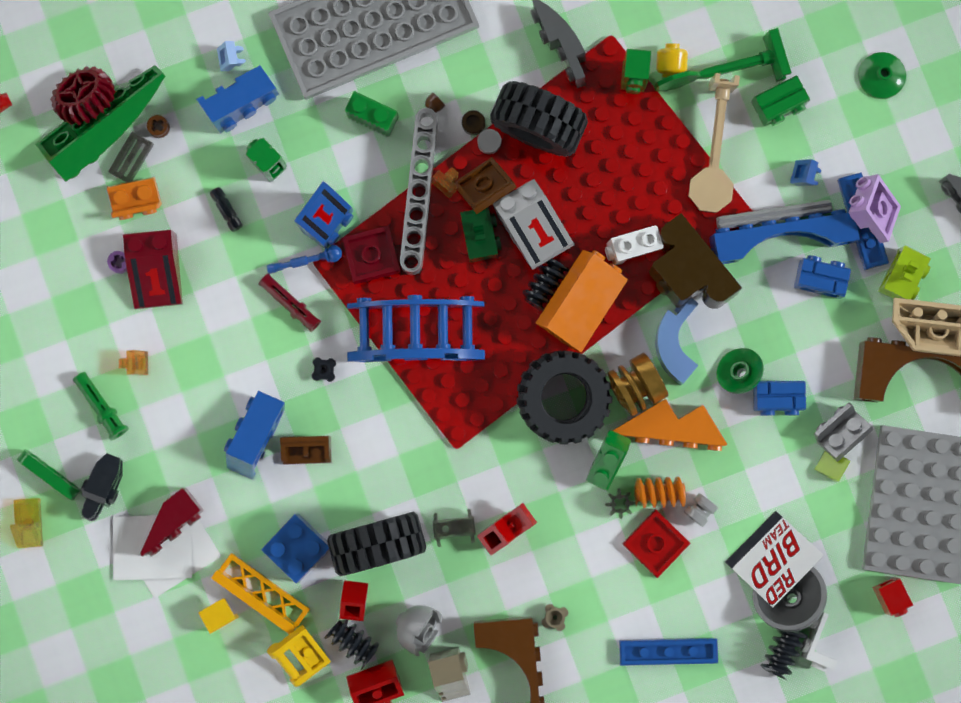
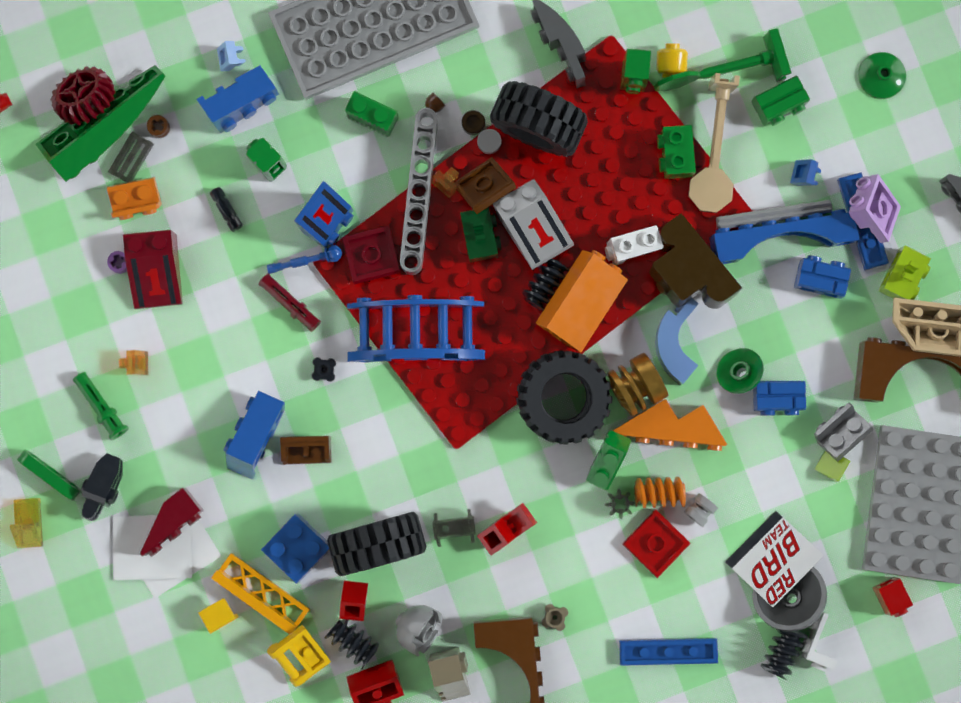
none -> green brick [657,125,696,179]

